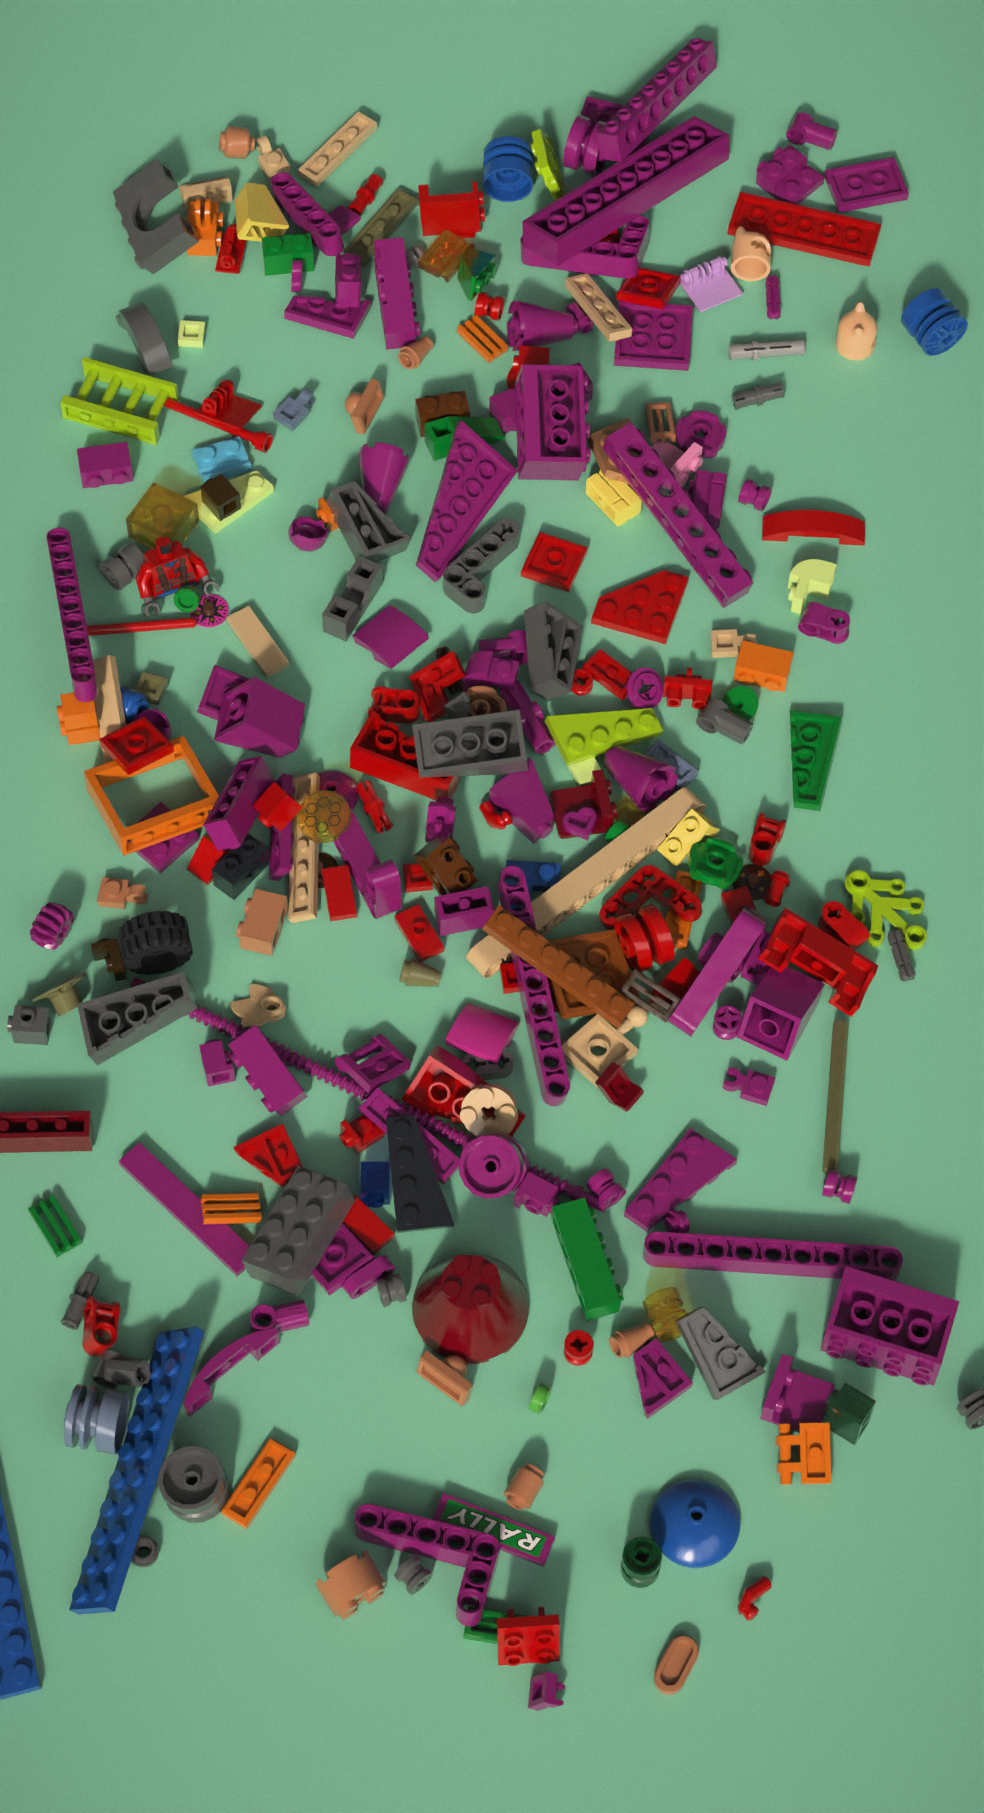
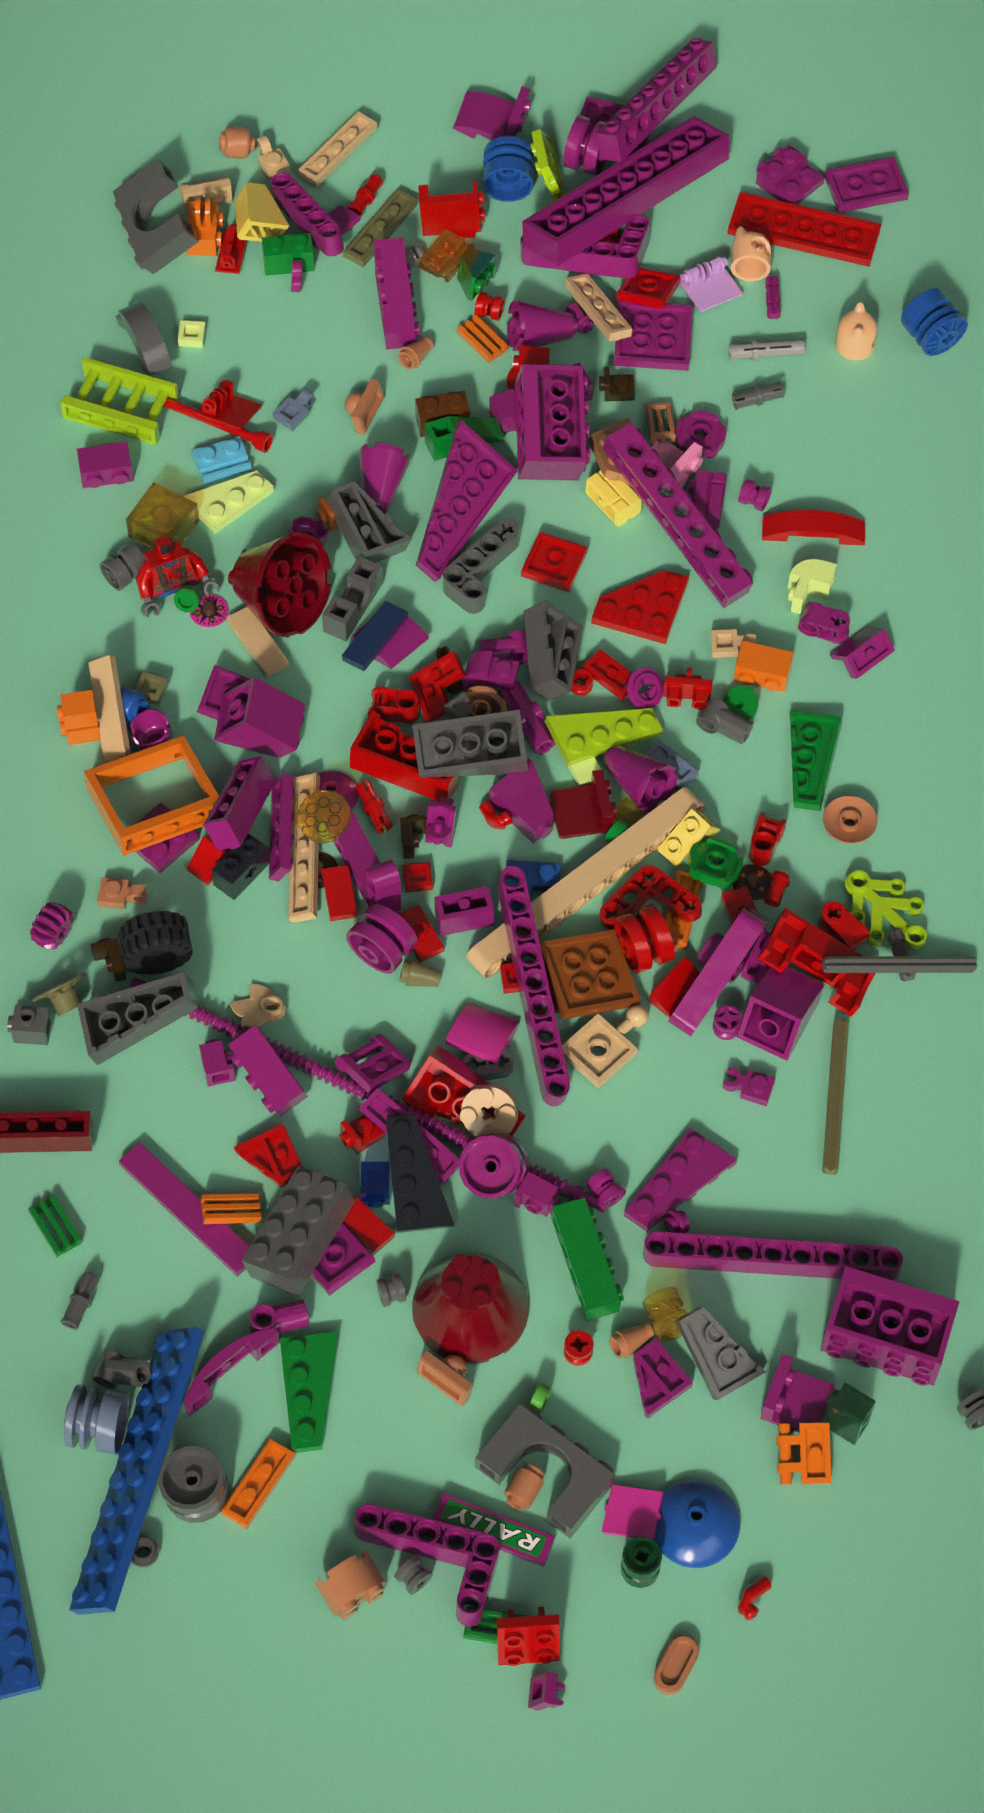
magenta beam [46,528,98,702] -> none
red piece [82,1296,120,1357] -> none
red piece [86,617,197,636] -> none
red plate [99,716,174,775] -> none
dark brown brick [200,473,241,521] -> none
nougat brick [236,889,288,956] -> none
red brick [253,782,303,831] -> none
magenta wing [284,296,372,339] -> none
magenta brick [335,253,361,308] -> none
magenta beam [342,1255,395,1299] -> none
reddish brown brick [413,836,478,896] -> none
dark orange plate [482,905,634,1028] -> none
magenta tile [562,807,597,841] -> none
dark red bracket [595,1062,644,1112] -> none
dark brown tile [620,968,682,1022] -> none
magenta piece [786,112,838,150] -> none
magenta wheel [822,1168,858,1204] -> none
none -> dark red cone [228,532,331,638]
none -> green wing [280,1331,339,1453]
none -> dark blue tile [342,601,408,671]
none -> magenta wheel [346,904,417,974]
none -> dark brown bracket [400,814,427,859]
none -> magenta slope [453,91,514,141]
none -> dark grey arch [475,1404,615,1539]
none -> magenta plate [505,86,532,137]
none -> dark brown bracket [599,367,635,401]
none -> dark pink piece [602,1485,664,1540]
none -> dark grey axle [822,956,977,973]
none -> nougat dish [823,796,877,844]
none -> magenta panel [830,627,895,679]

